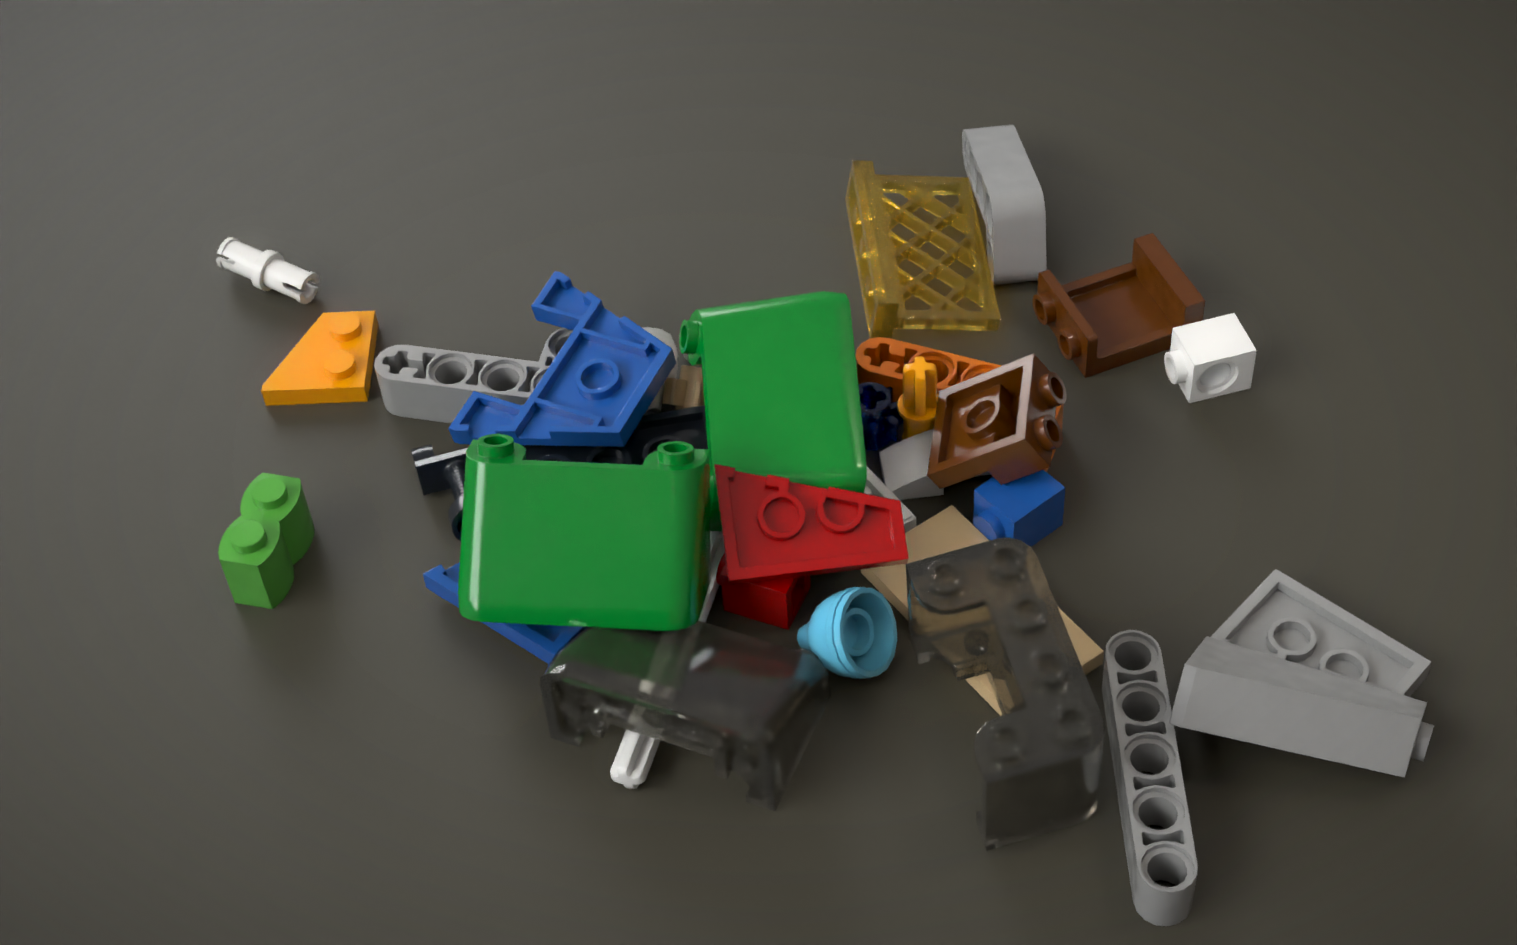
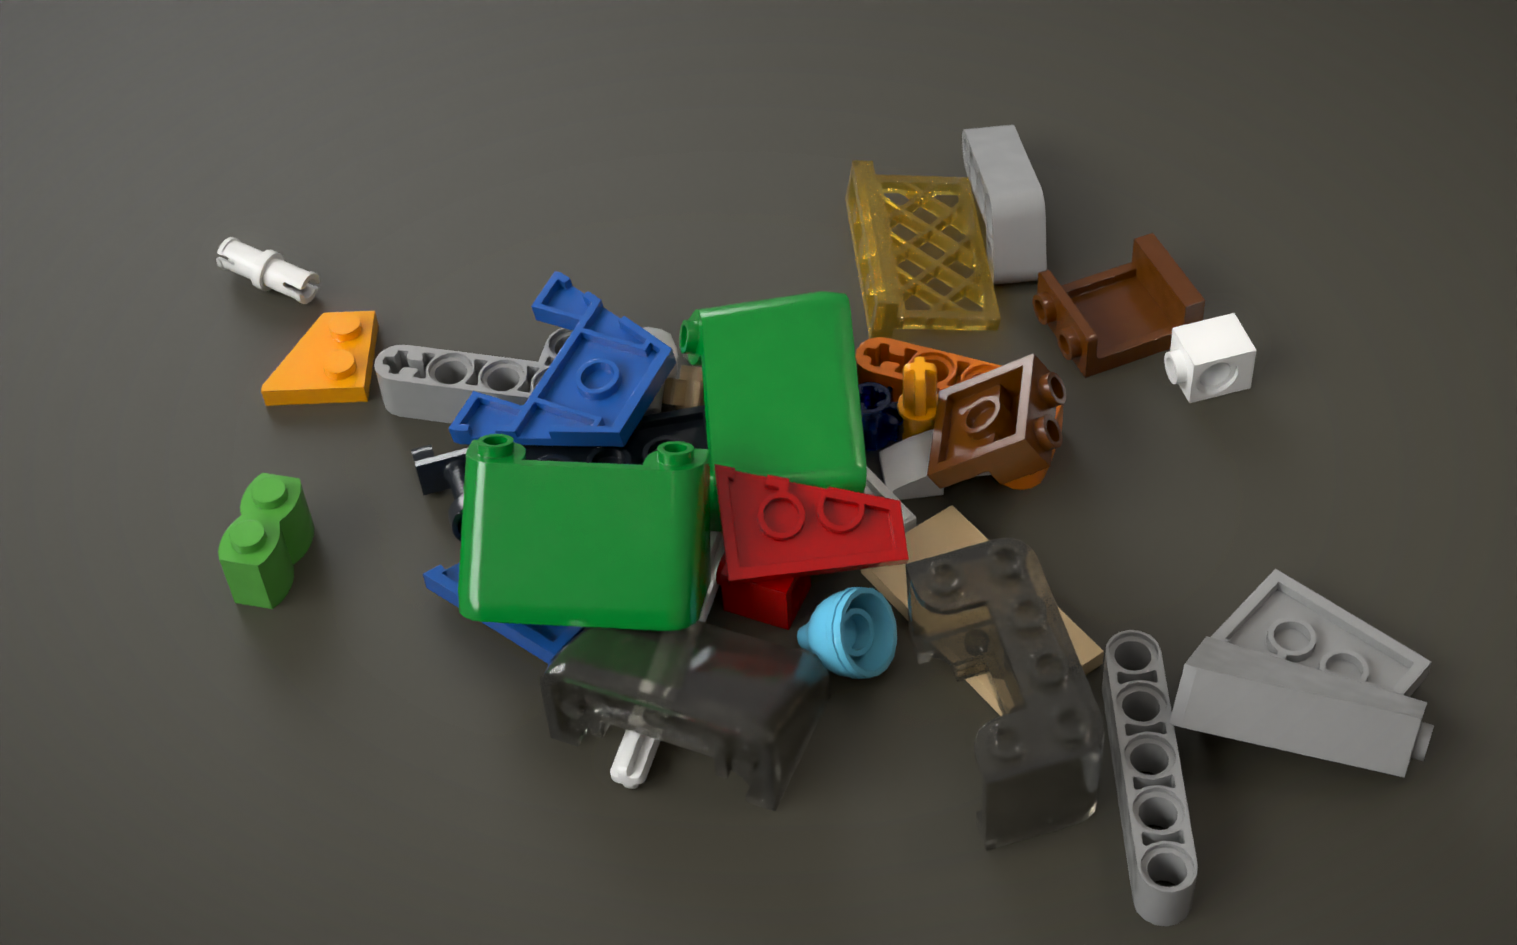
blue brick [973,470,1065,560] -> none

